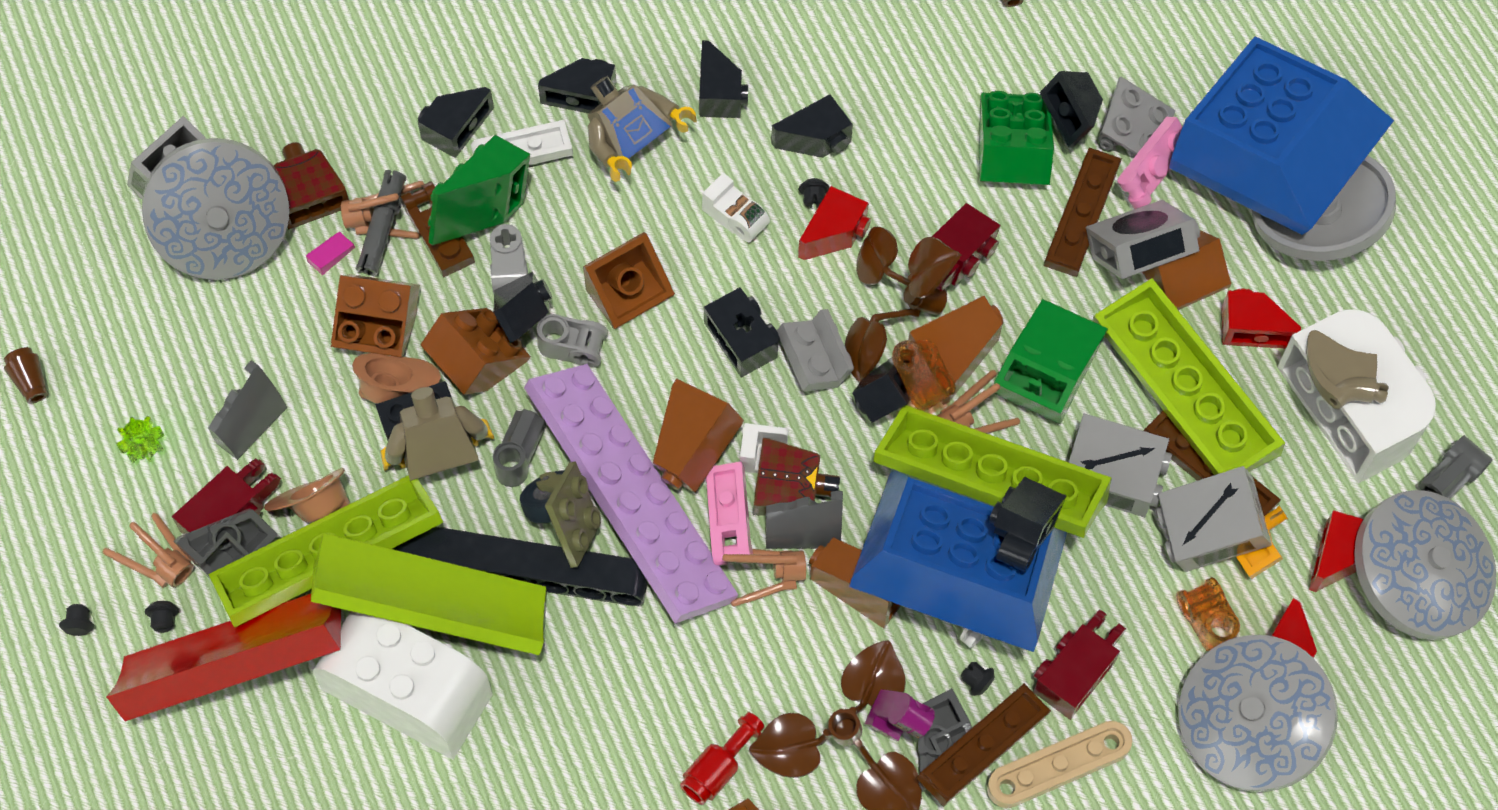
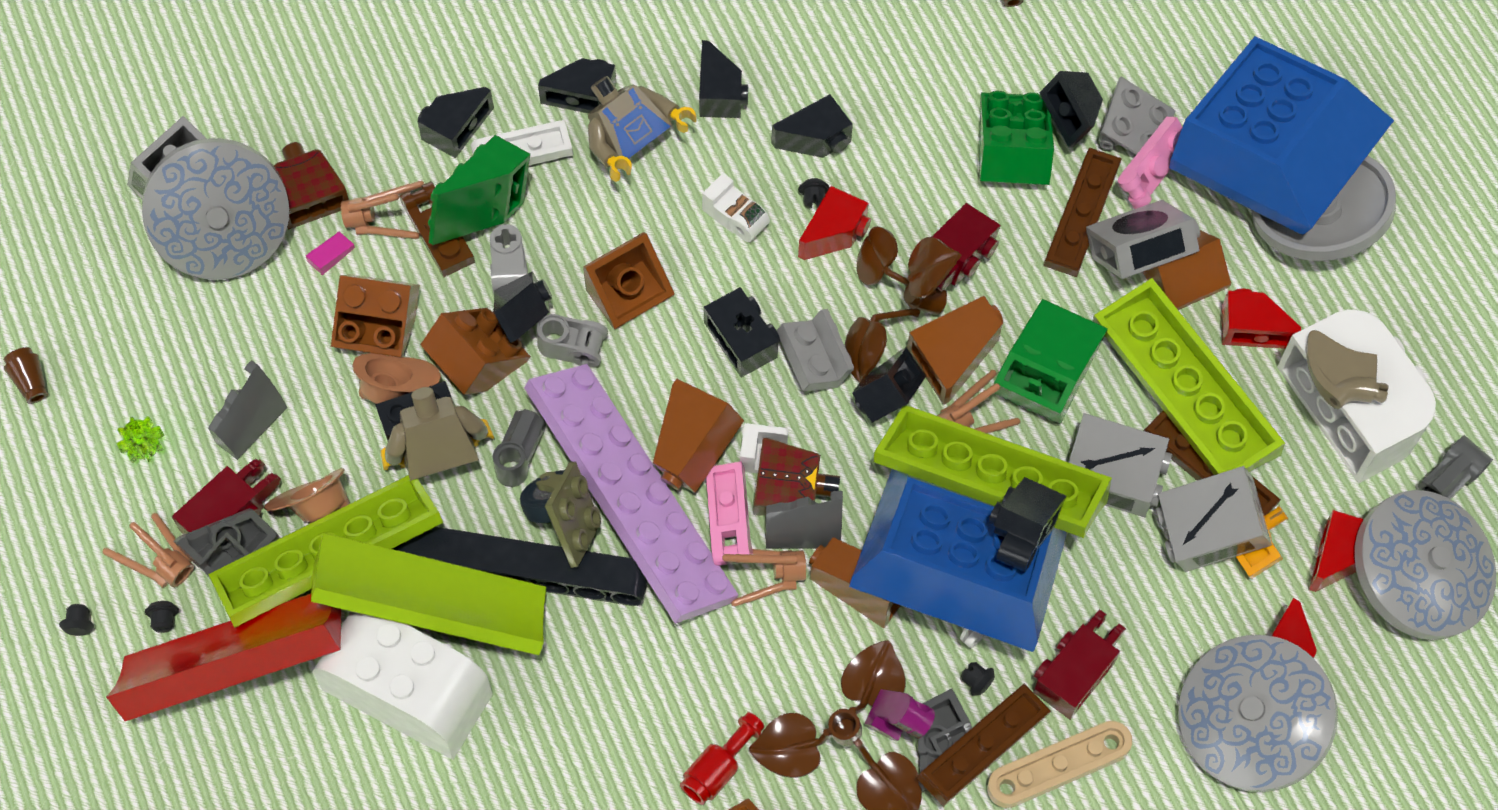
dark grey pin [355,170,407,276] -> none
clear orange piece [892,339,956,412] -> none
clear orange piece [1176,577,1240,651] -> none

